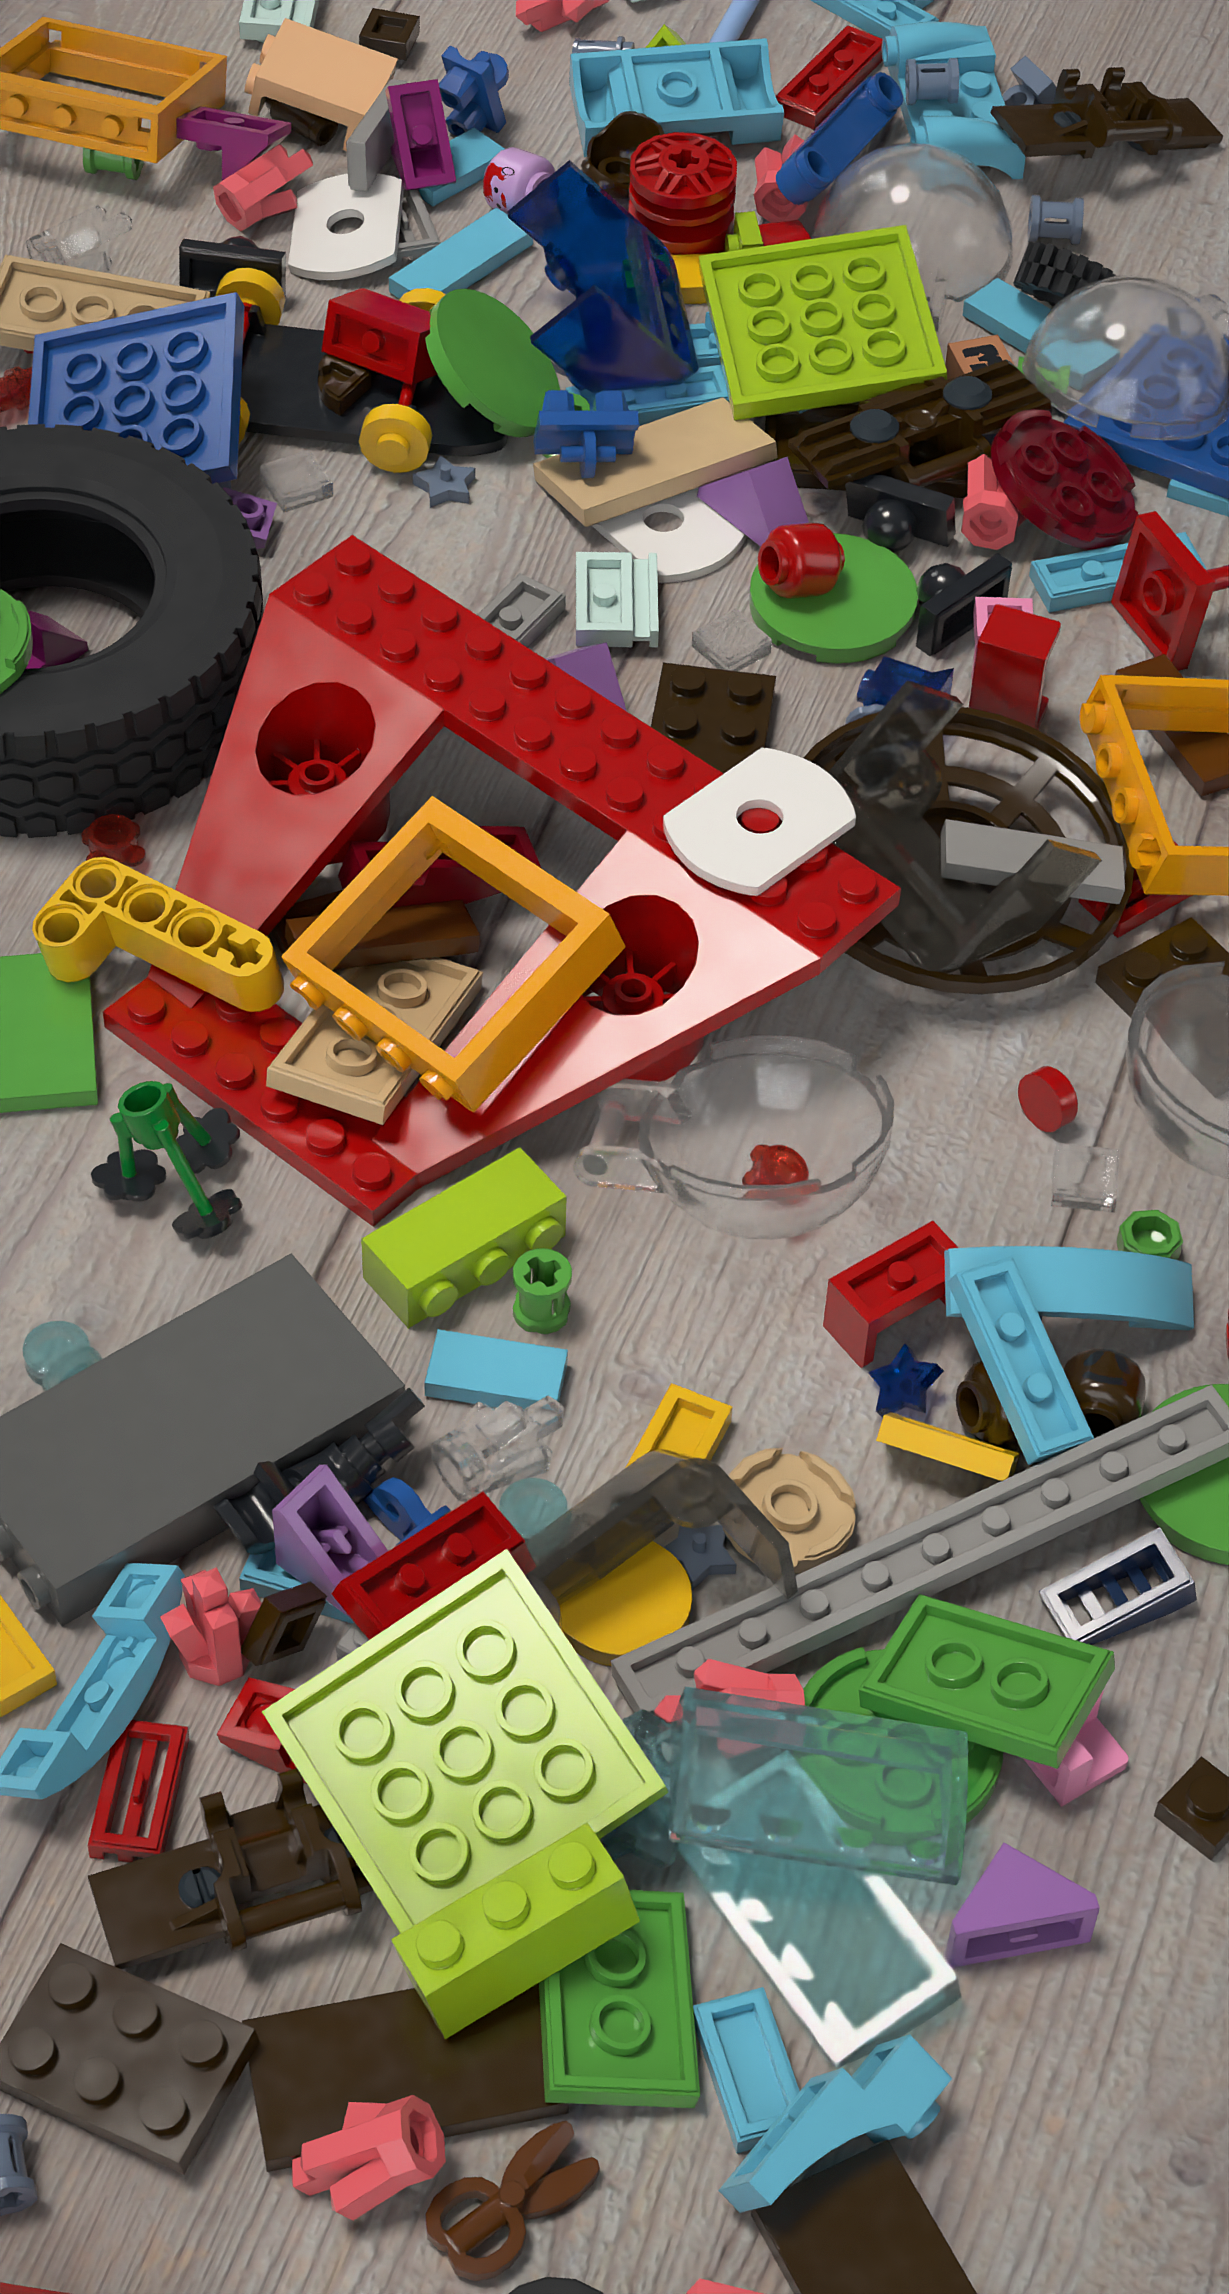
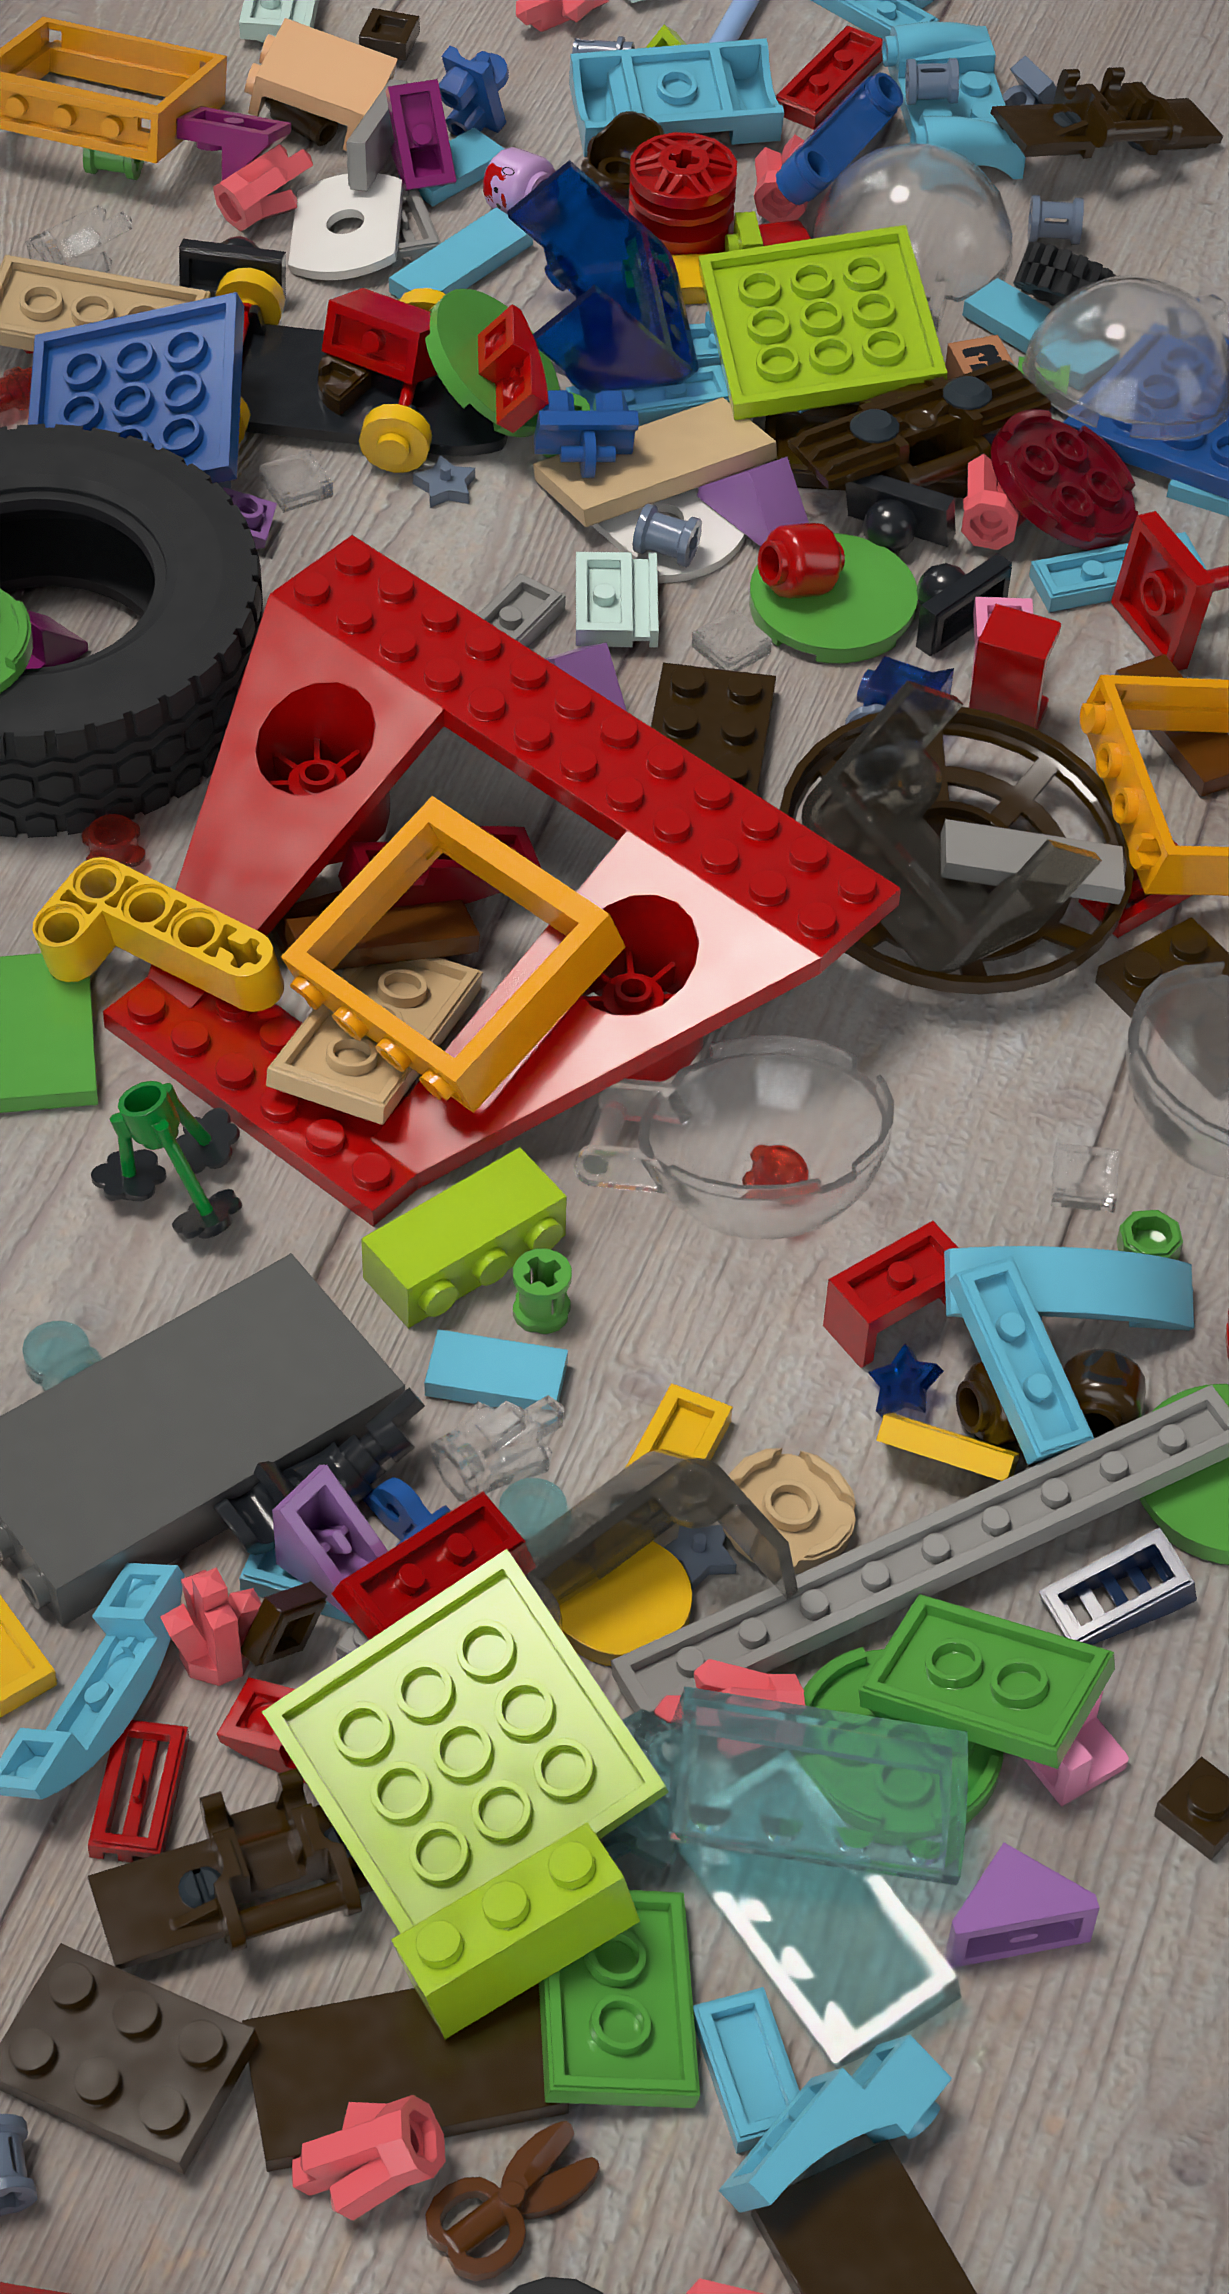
white piece [663,748,856,896] -> none
red tile [1018,1066,1078,1132] -> none
none -> red slope [478,304,549,433]
none -> sand blue bush [632,503,702,568]

